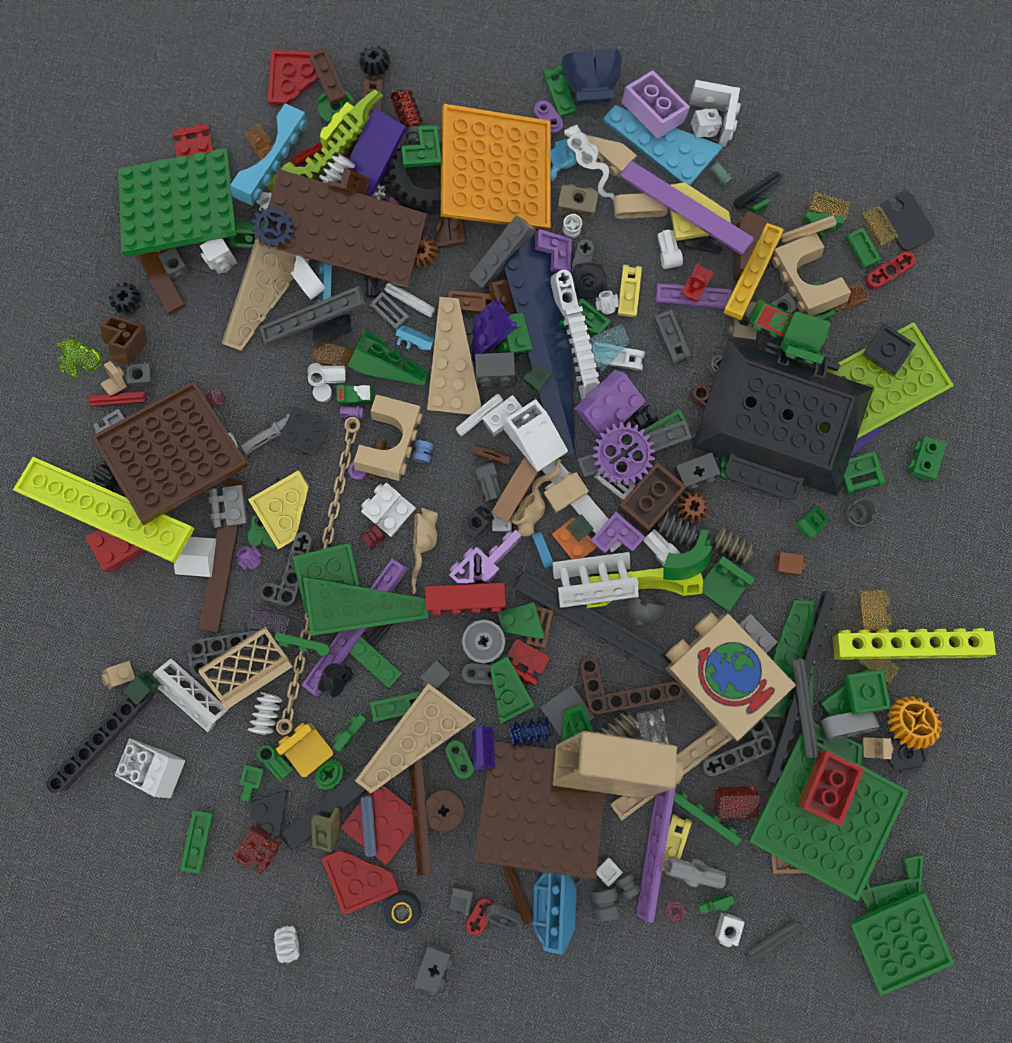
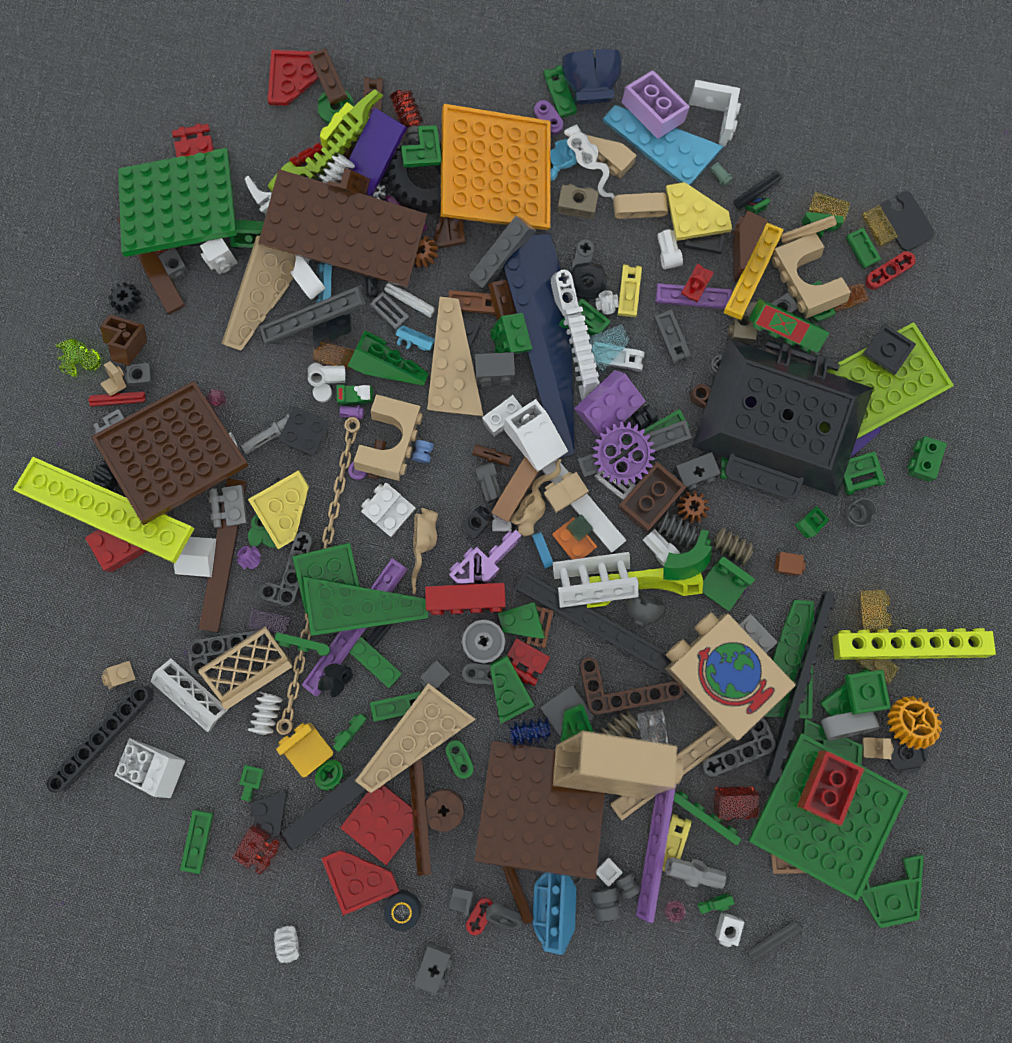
dark green panel [124,671,161,705] -> none
medium azure arch [230,104,307,206] -> none
clear orange slope [244,123,273,160] -> none
dark blue gear [252,205,295,249] -> none
green piece [257,743,293,781] -> none
olive panel [311,807,340,852] -> none
black gear [359,45,391,78] -> none
dark red wheel [360,523,386,550] -> none
sand blue axle [361,796,376,857] -> none
white axle [456,394,504,436] -> none
dark purple panel [472,726,495,771] -> none
dark purple wing [473,300,518,361] -> none
dark green panel [523,364,553,393] -> none
medium lavender plate [535,229,572,272] -> none
white wheel [563,214,582,239] -> none
medium lavender plate [590,512,645,554] -> none
medium lavender tile [620,161,754,256] -> none
white brick [691,108,722,138] -> none
green bracket [780,312,830,364] -> none
dark grey axle [793,659,819,758] -> none
green plate [849,890,954,996] -> none

